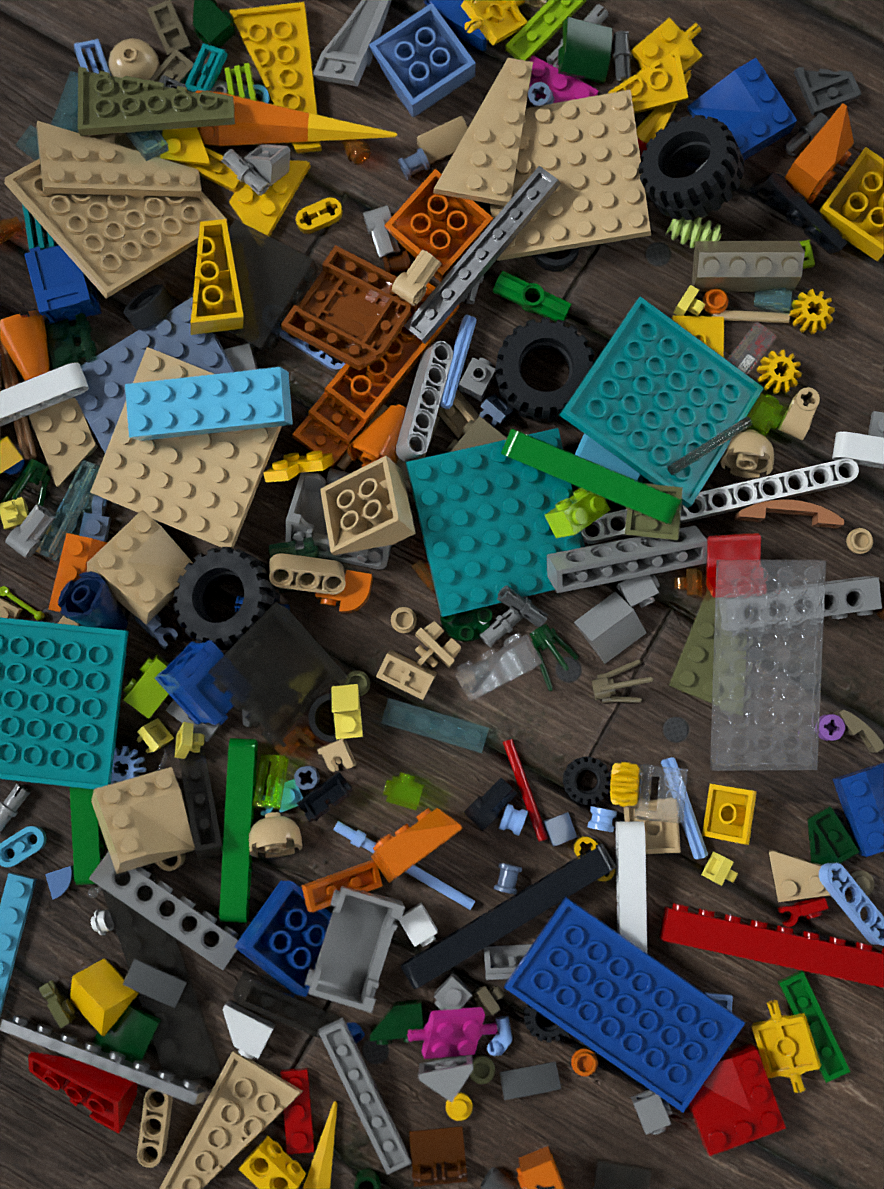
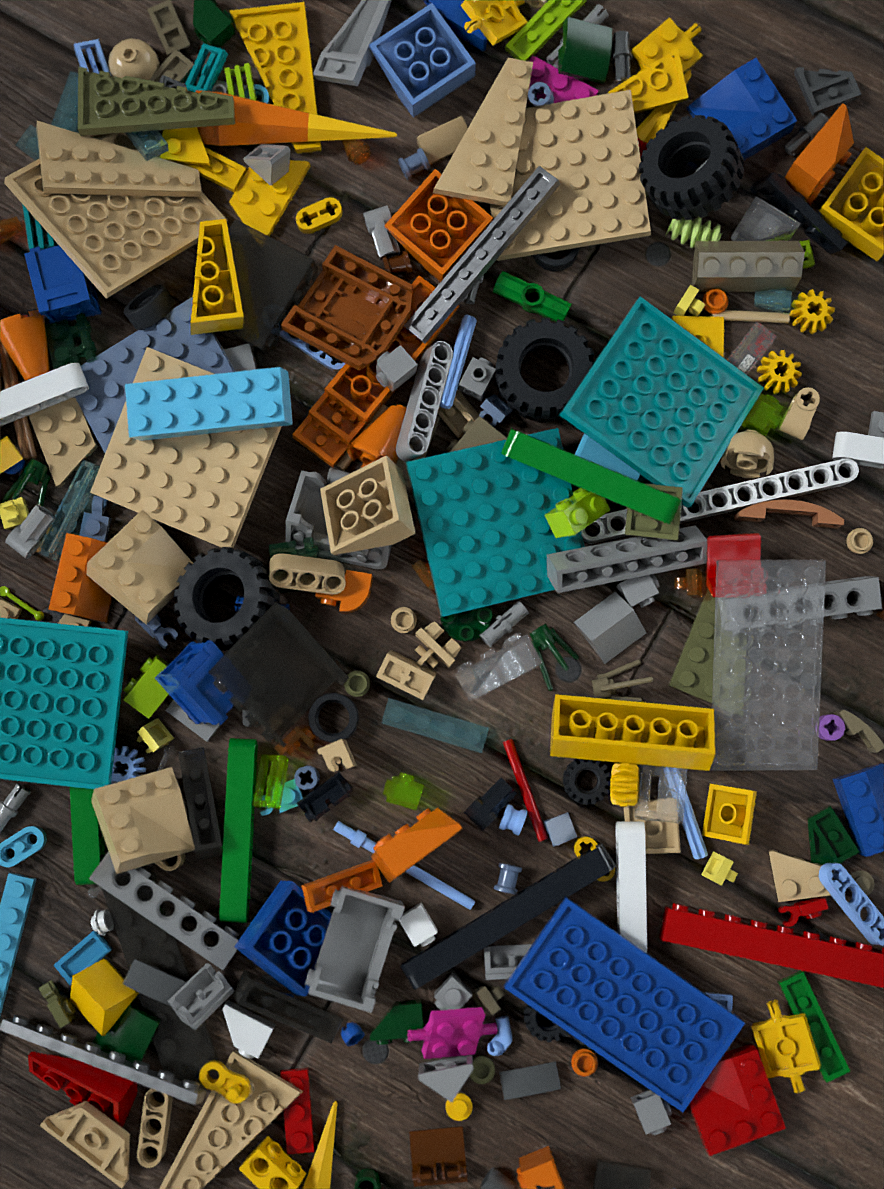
medium blue tile [45,865,74,899] -> none
dark blue cone [58,571,128,631] -> none
light yellow tile [174,722,205,759] -> none
light grey pin [222,149,270,196] -> none
tan cylinder [249,812,302,858] -> none
yellow plate [263,451,334,482] -> none
light grey tile [318,1018,412,1175] -> none
light yellow slope [332,684,363,739] -> none
tan piece [392,249,441,306] -> none
dark grey pin [497,586,548,627] -> none
light blue wheel [587,806,617,832] -> none
clear smoke bar [667,417,752,475] -> none
none -> tan wing [40,1101,130,1188]
none -> dark azure tile [54,930,113,985]
none -> light grey hinge [168,963,234,1030]
none -> yellow piece [199,1060,251,1104]
none -> light grey brick [375,345,418,392]
none -> yellow brick [550,694,715,771]
none -> clear slope [730,196,801,241]

